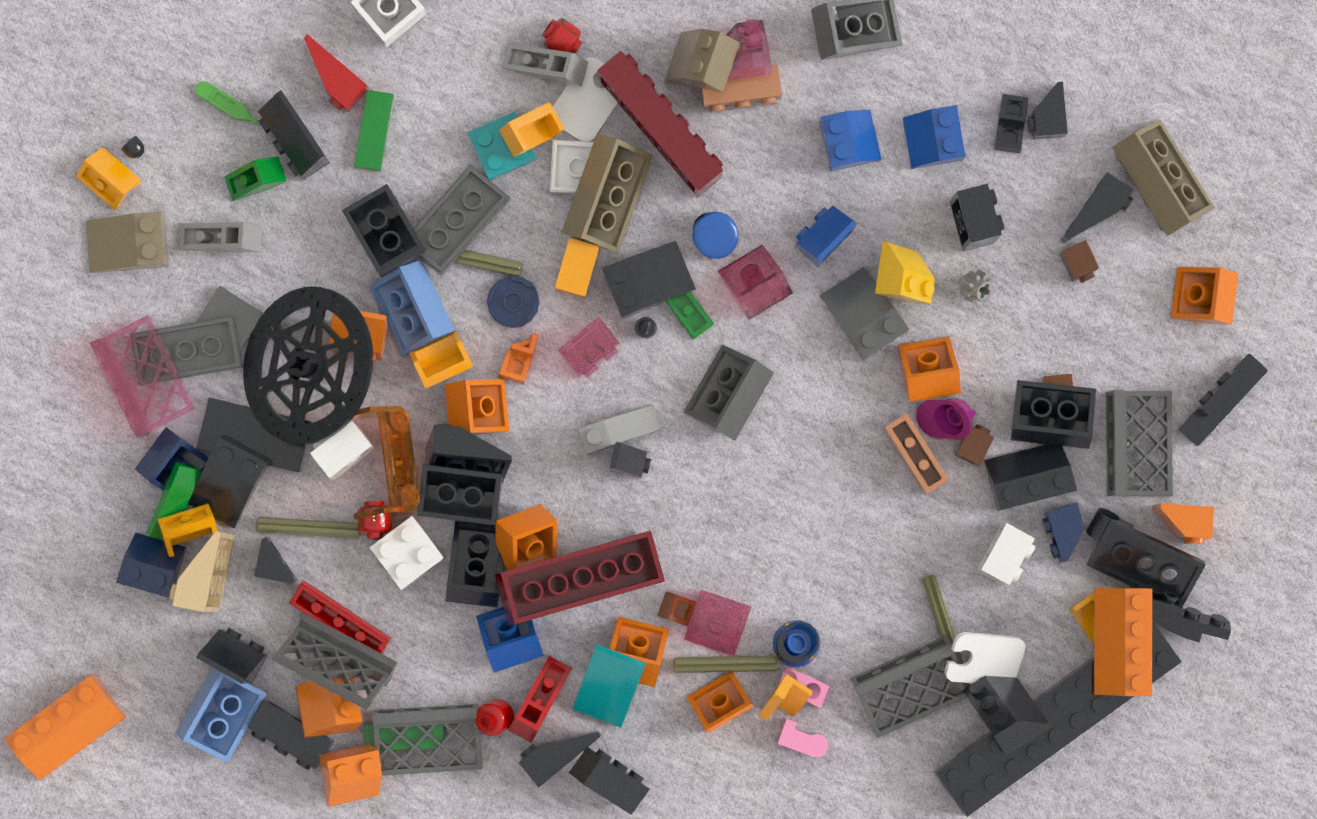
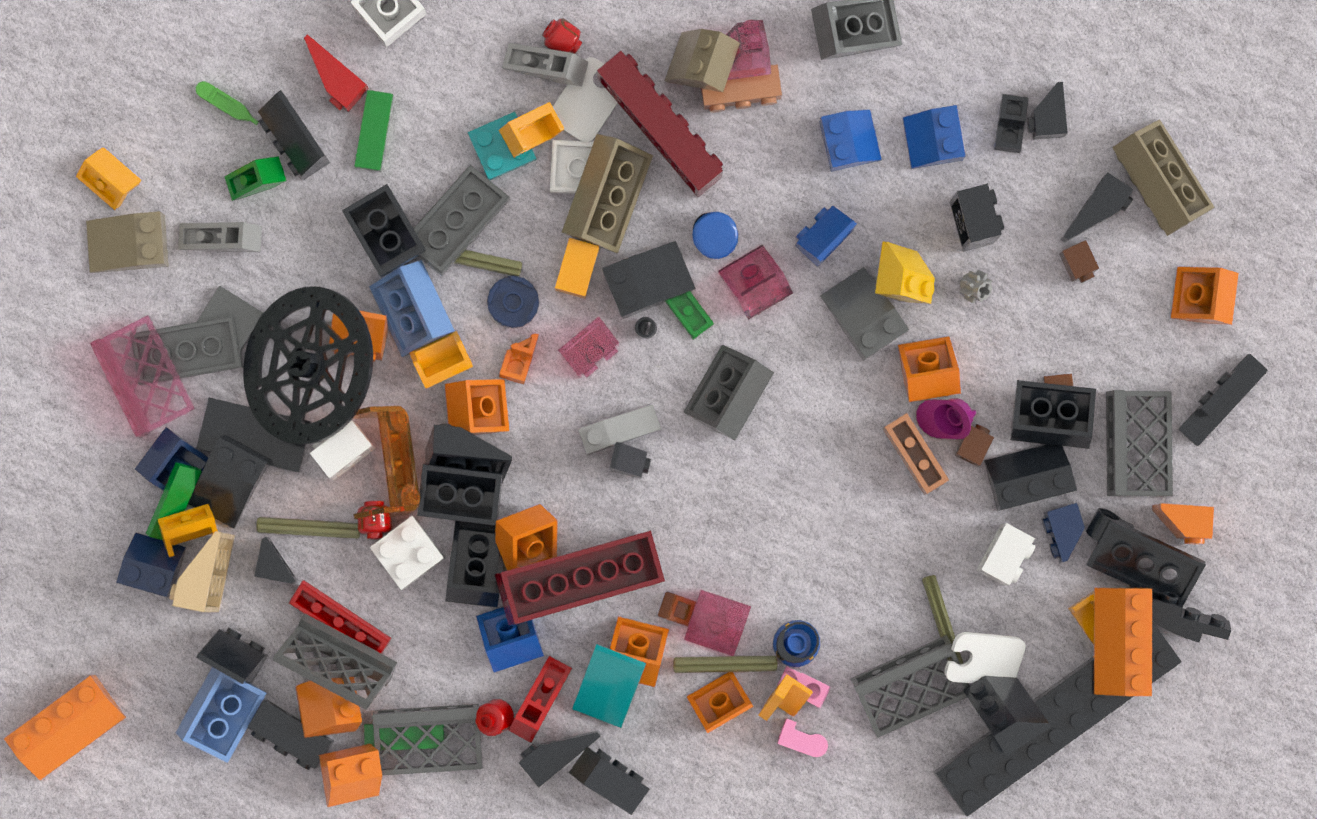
black hinge [121,136,144,158] -> none

